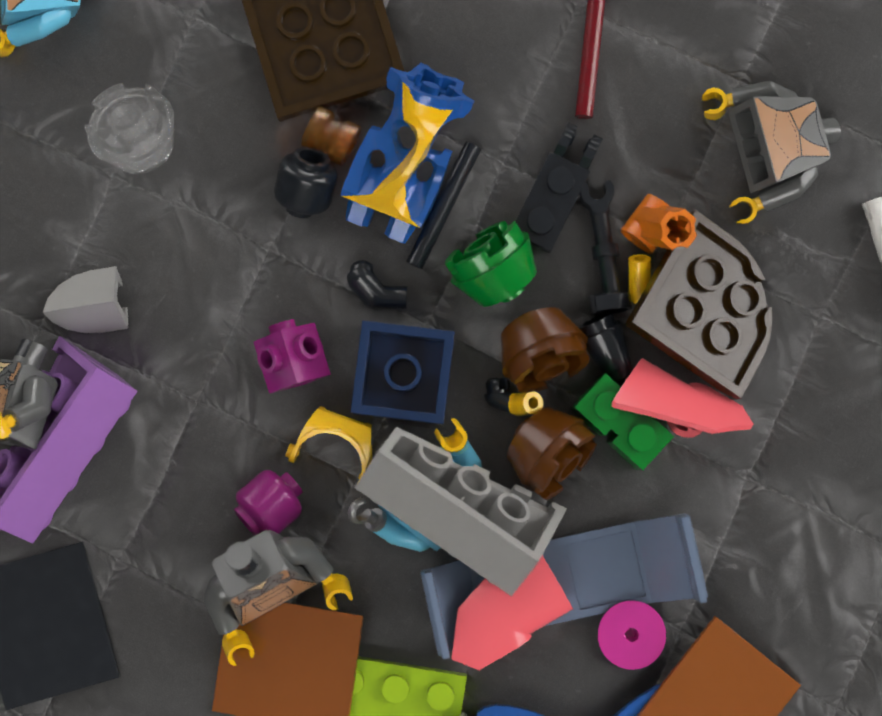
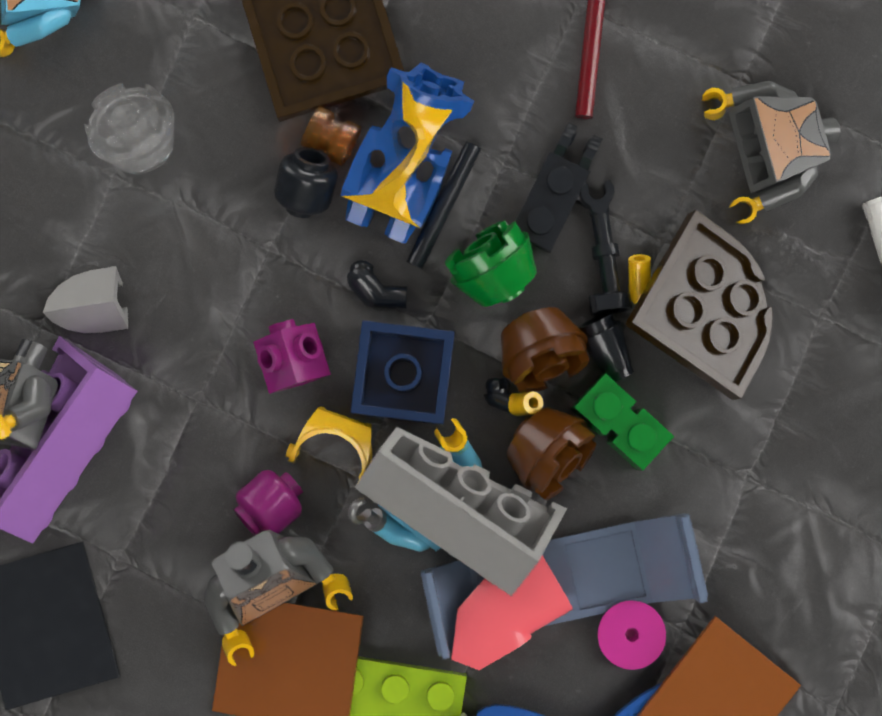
coral panel [611,358,754,438] -> none
orange piece [620,194,697,254] -> none

